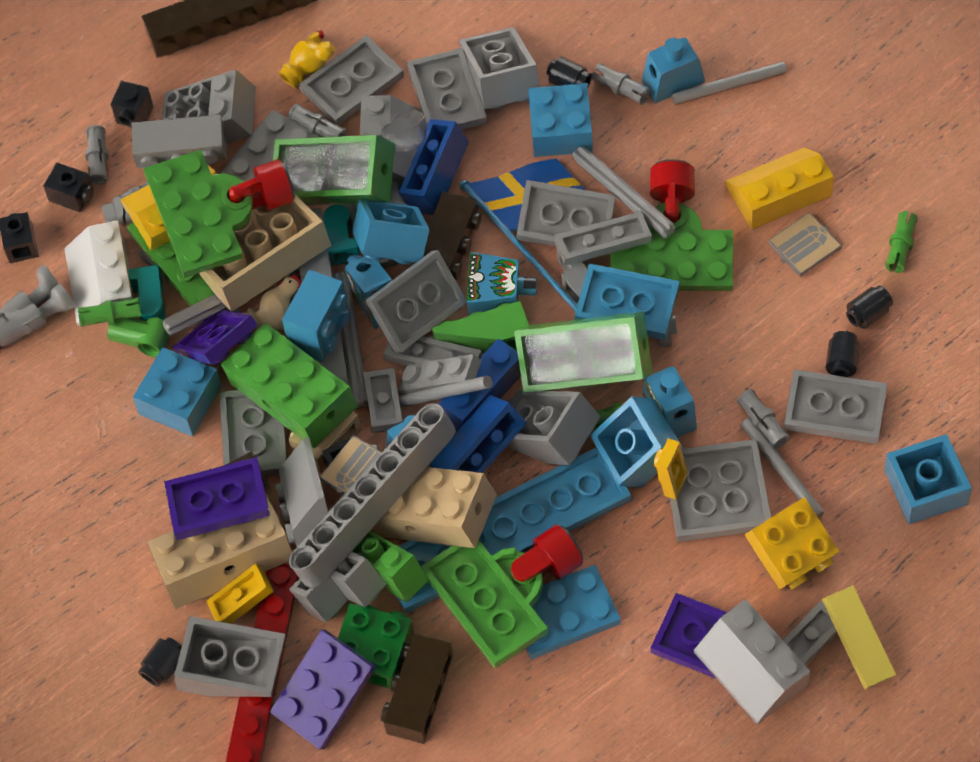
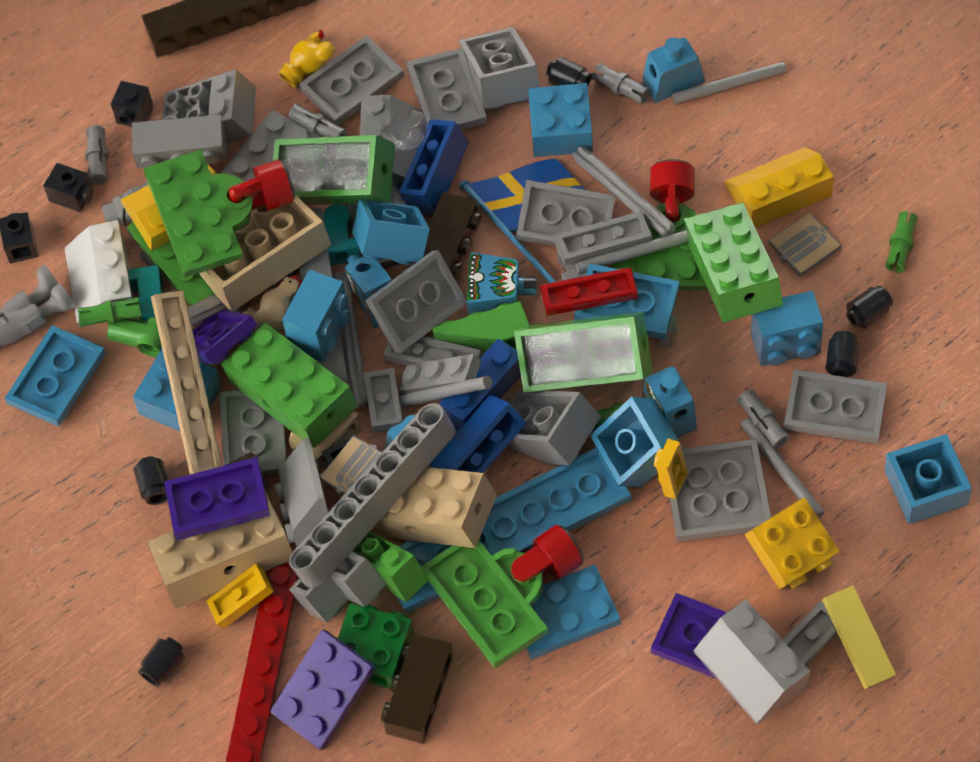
light grey slope [174,616,286,697] -> none
none -> dark azure plate [5,325,106,427]
none -> black brick [133,456,169,505]
none -> tan tile [151,290,222,474]
none -> red tile [540,267,638,316]
none -> light grey bar [575,230,688,274]
none -> bright green brick [684,203,783,323]
none -> dark azure brick [751,290,823,366]

